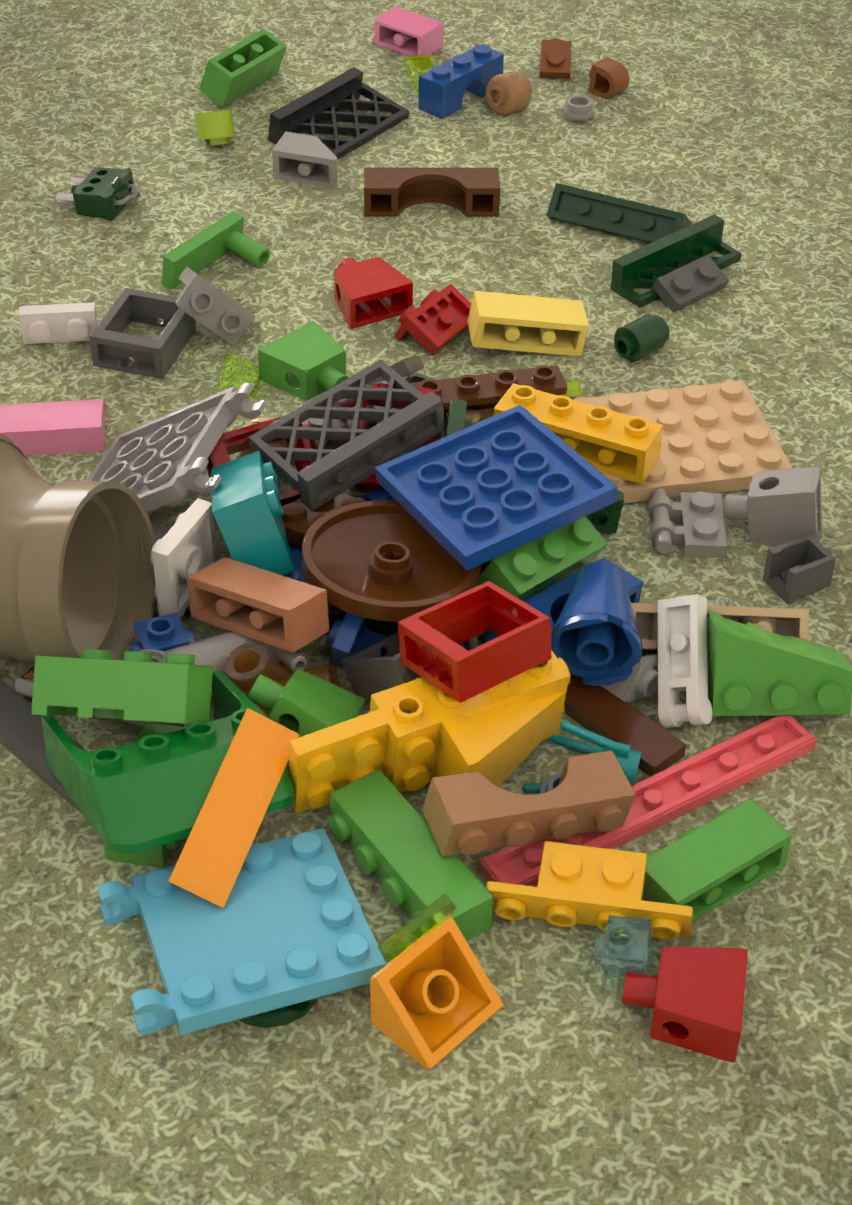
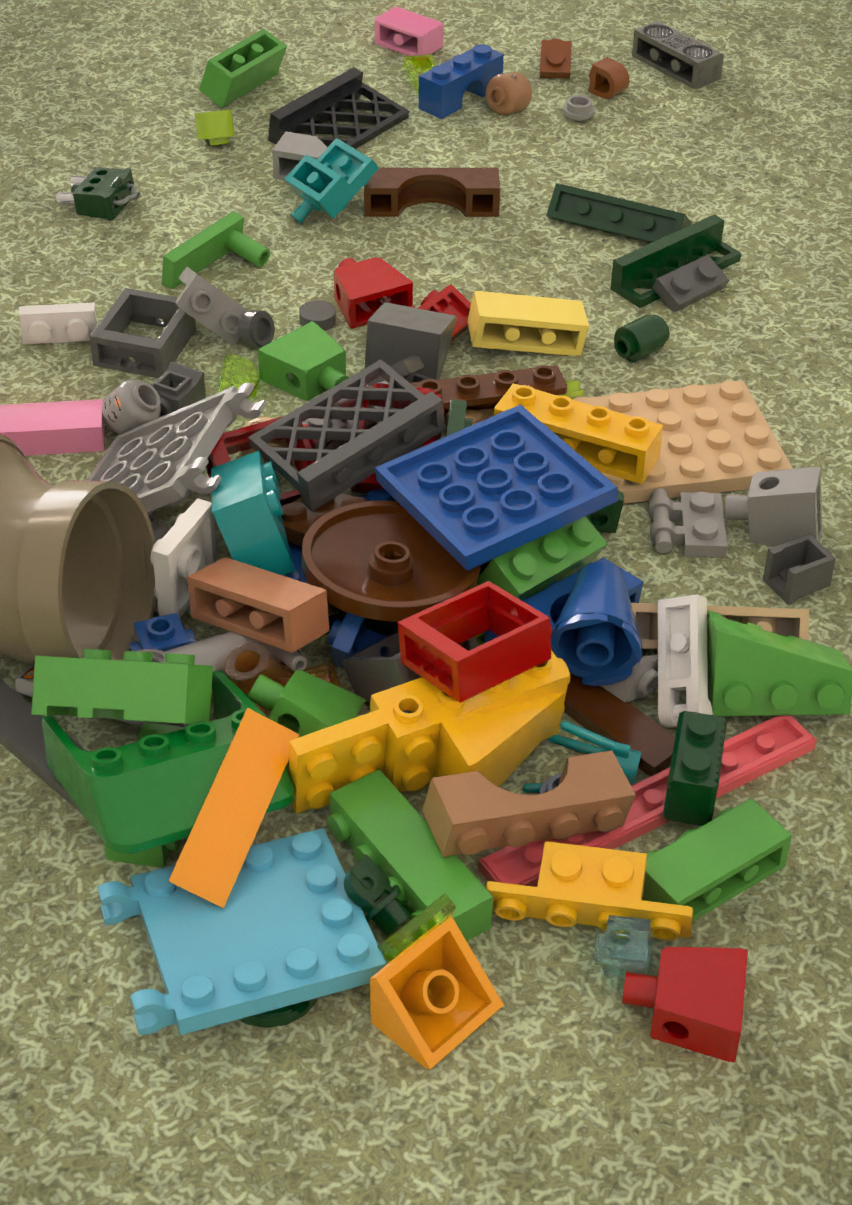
none -> light grey head [102,379,161,435]
none -> dark grey window [151,361,206,417]
none -> dark grey tile [240,310,275,348]
none -> teal plate [284,138,379,224]
none -> dark grey tile [299,301,336,331]
none -> dark green piece [344,854,411,937]
none -> dark grey slope [365,302,457,380]
none -> flat silver piece [632,21,724,90]
none -> dark green brick [663,711,727,826]

